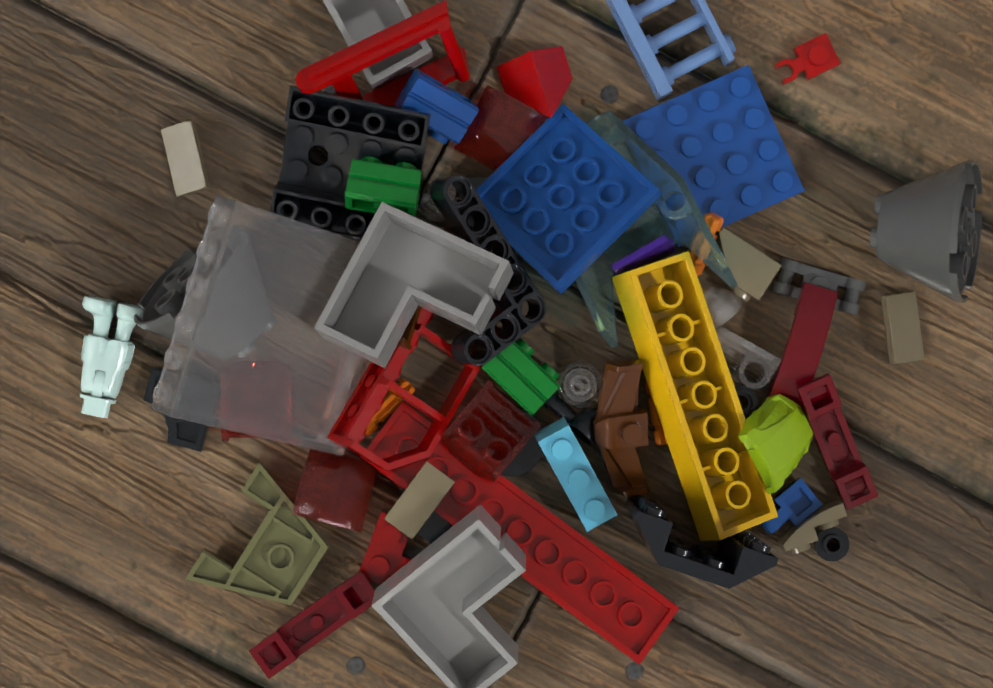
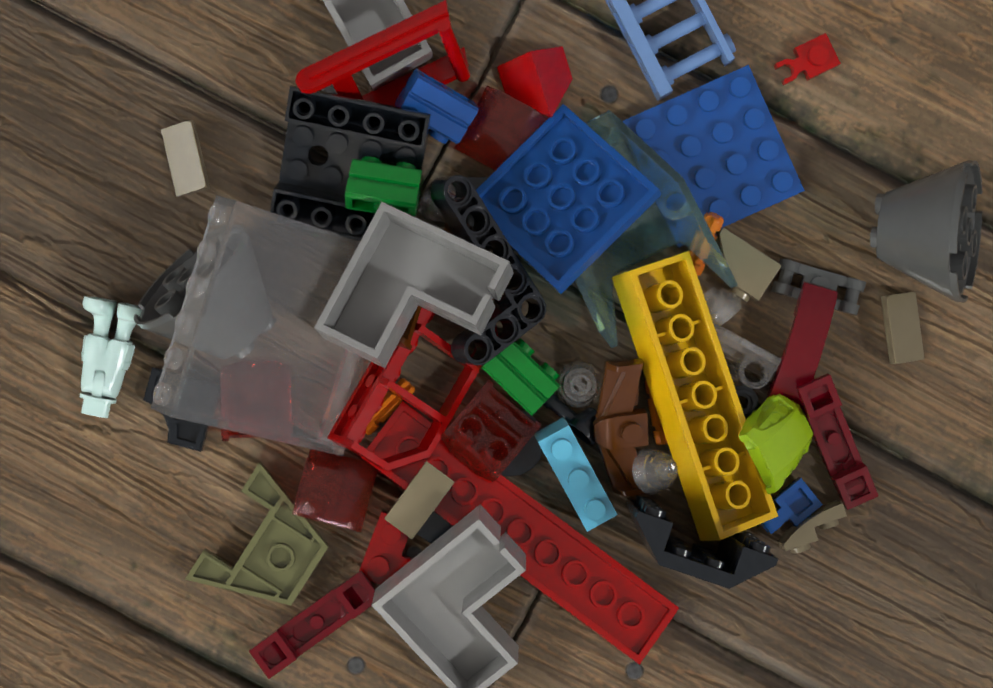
dark purple piece [611,234,675,276] -> none
black plate [814,527,849,562] -> none
none -> clear cone [632,447,677,495]

